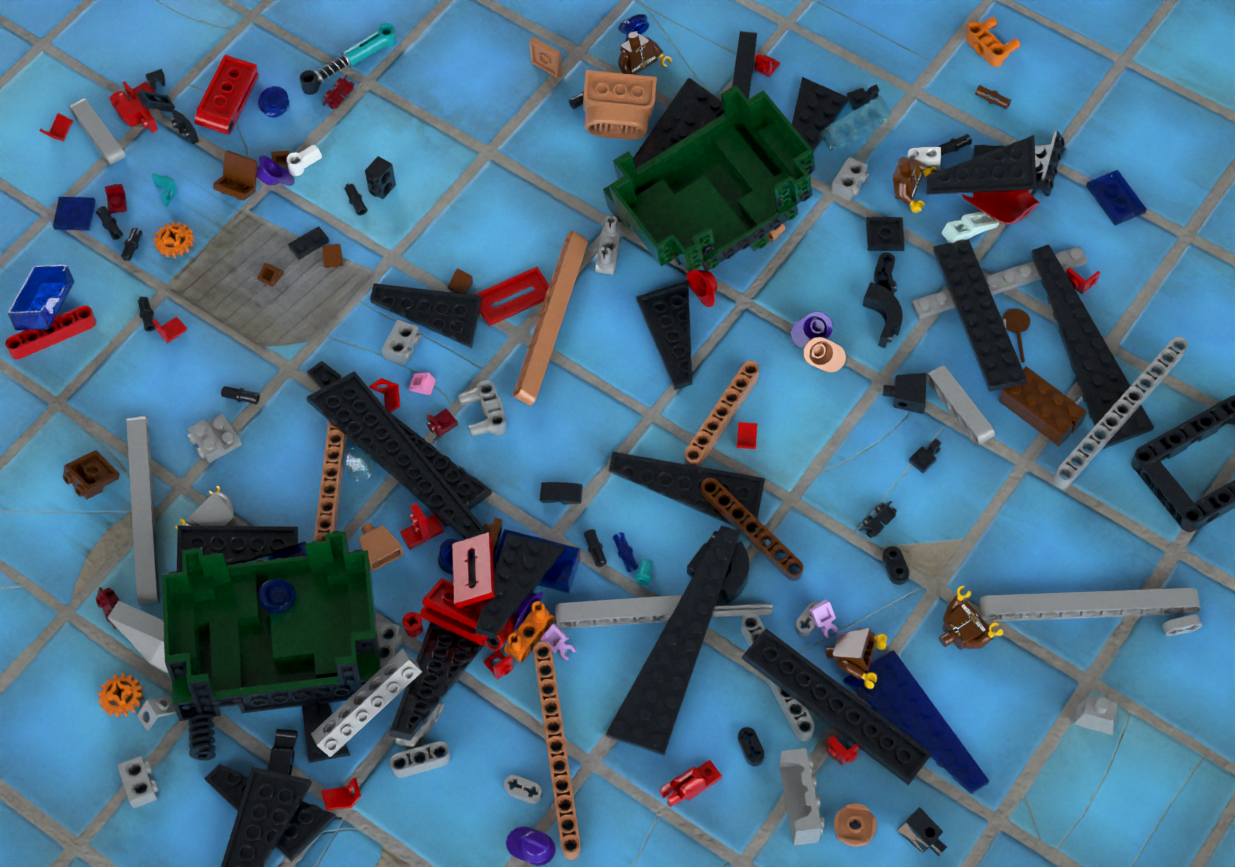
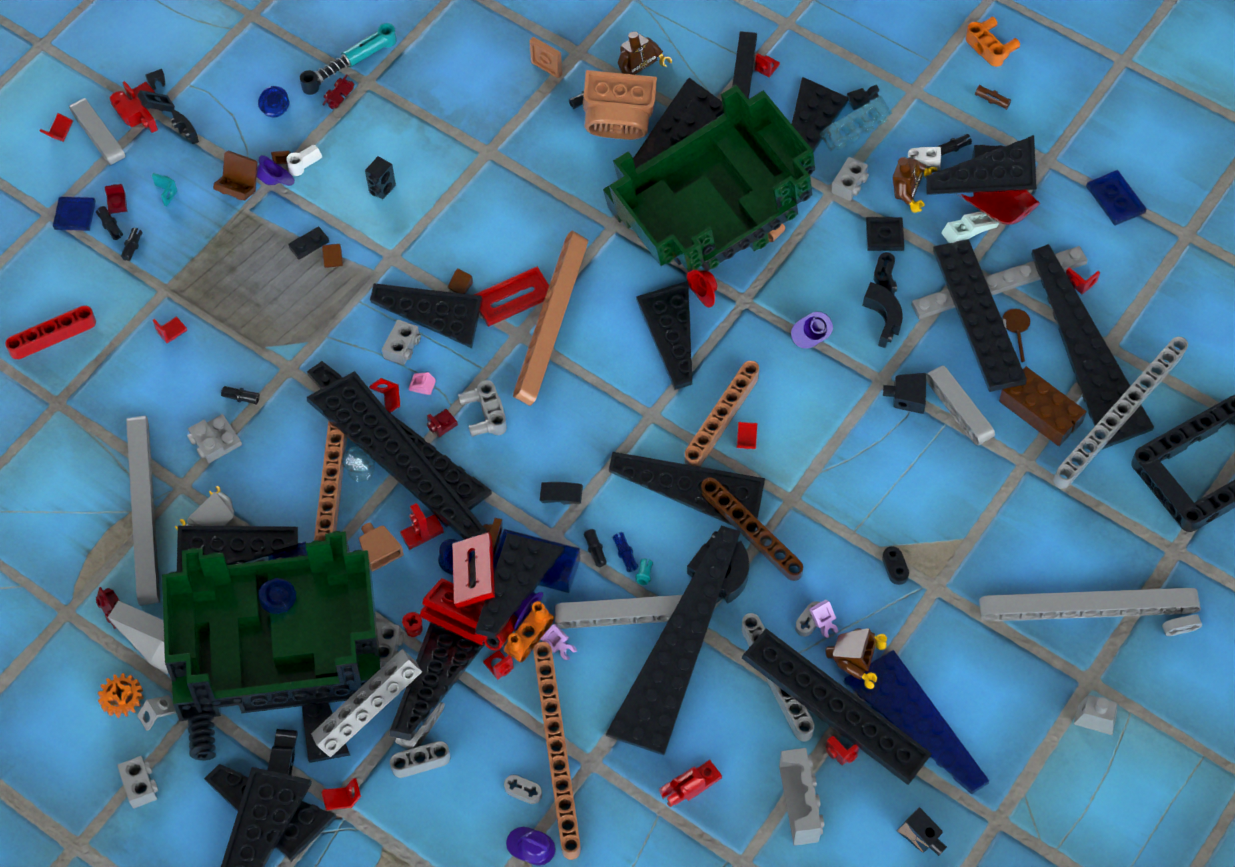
clear blue piece [7,265,75,331] -> none
reddish brown plate [63,450,120,500] -> none
black axle [138,296,155,332] -> none
orange gear [153,221,194,258] -> none
red hinge [195,54,259,135] -> none
reddish brown slope [257,263,284,287] -> none
black axle [344,183,368,216] -> none
light grey piece [595,215,622,275] -> none
clear blue piece [618,14,649,41] -> none
light grey axle [713,603,772,617] -> none
black beam [738,727,764,767] -> none
piece [803,337,846,373] -> none
nougat plate [834,803,877,847] -> none
black hinge [859,501,897,538] -> none
black plate [909,438,942,474] -> none
reddish brown torso [939,586,1003,650] -> none
black bracket [1035,131,1065,196] -> none

